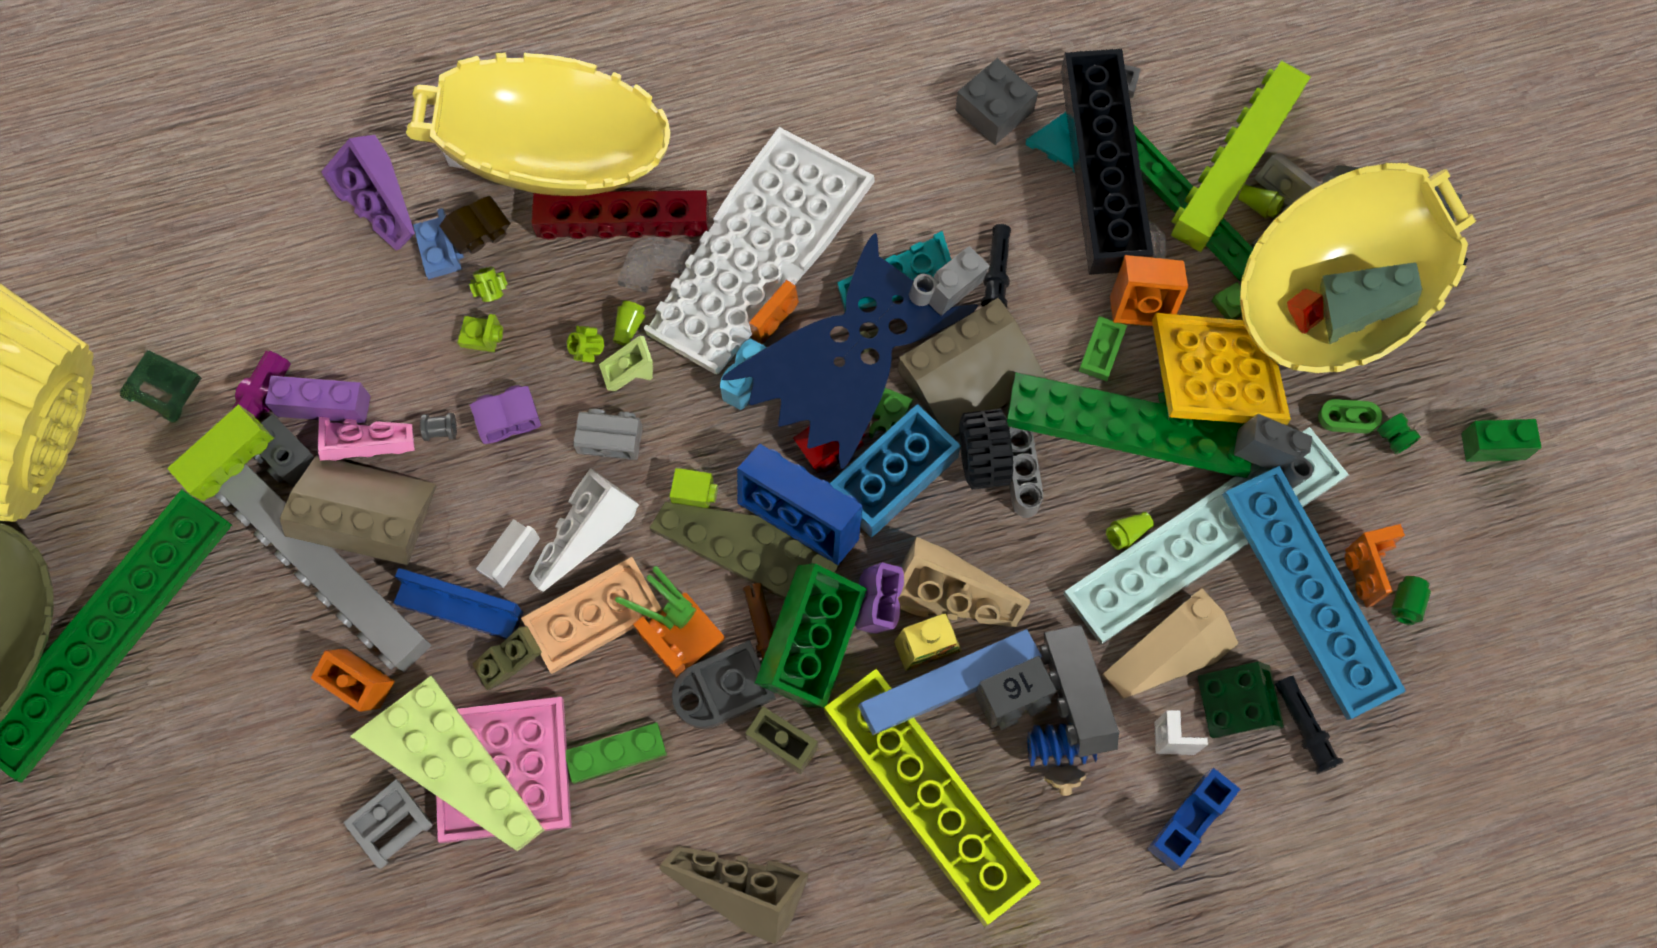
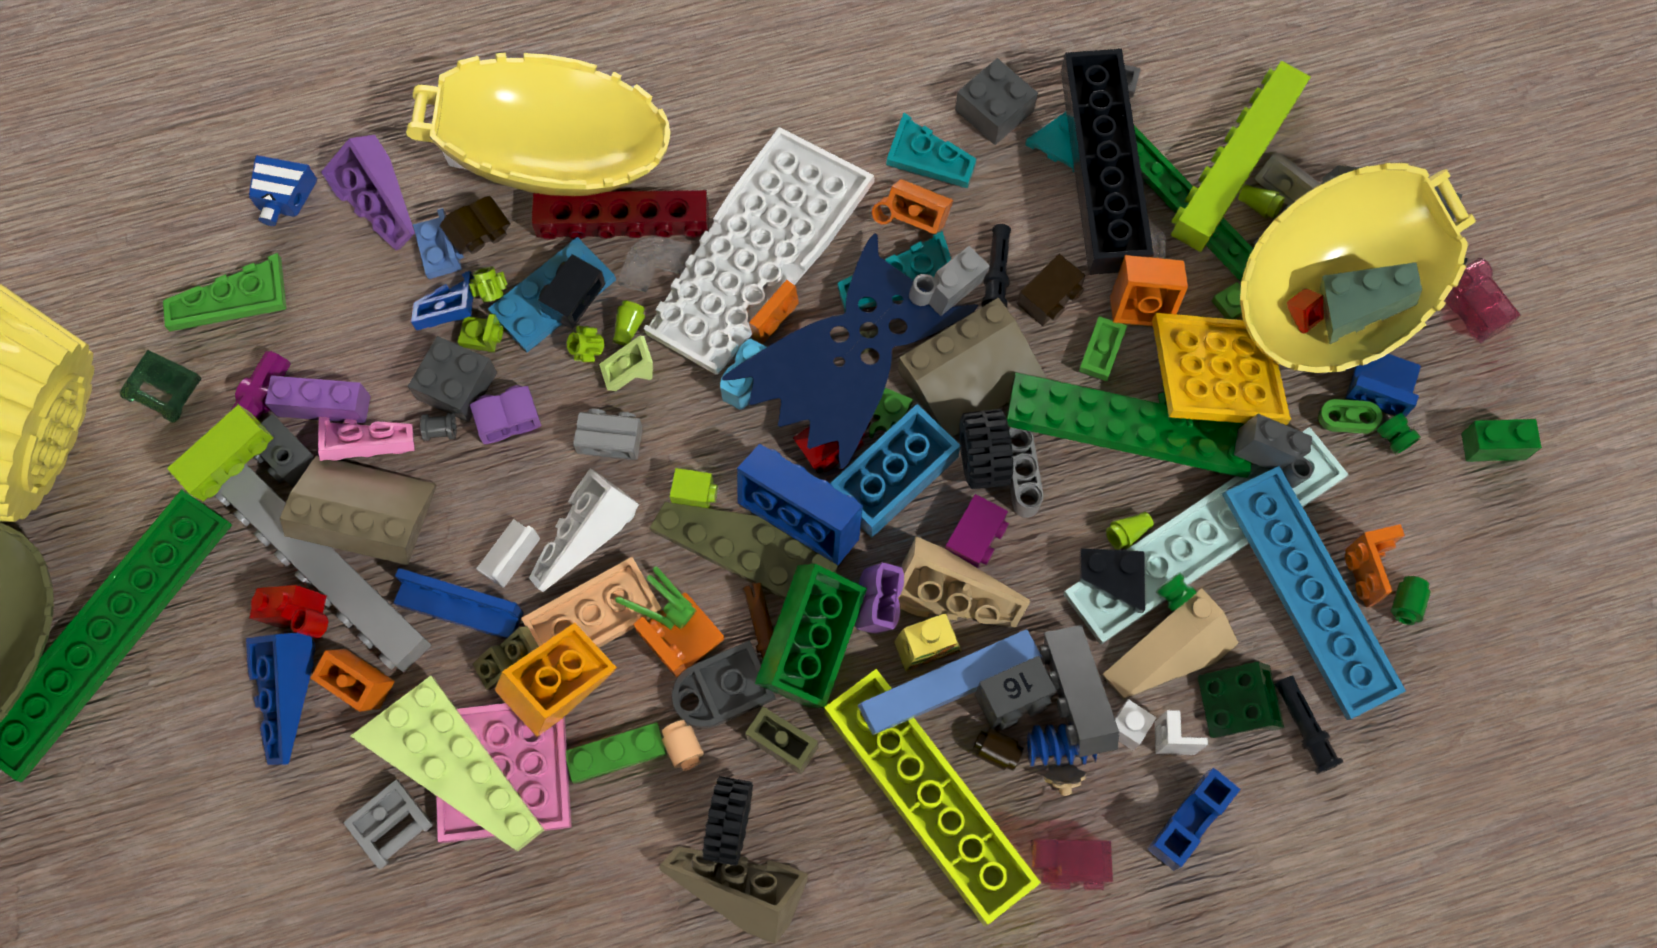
none -> bright green wing [163,253,287,331]
none -> blue wedge [246,633,315,765]
none -> blue torso [249,155,317,226]
none -> red hinge [249,585,328,639]
none -> dark grey brick [408,336,497,423]
none -> blue wing [411,271,474,330]
none -> dark azure plate [488,237,616,353]
none -> light orange slope [495,623,617,737]
none -> black brick [538,254,606,329]
none -> light nougat brick [661,720,704,771]
none -> black tyre [703,776,753,866]
none -> orange hinge [872,179,954,235]
none -> teal wing [886,112,977,189]
none -> magenta brick [945,494,1009,568]
none -> dark brown brick [973,728,1024,771]
none -> dark brown brick [1017,253,1086,326]
none -> clear pink hinge [1031,839,1113,891]
none -> black wing [1079,548,1145,613]
none -> white brick [1115,699,1157,750]
none -> green wheel [1156,572,1197,612]
none -> blue bracket [1345,354,1421,417]
none -> clear pink hinge [1446,258,1521,344]

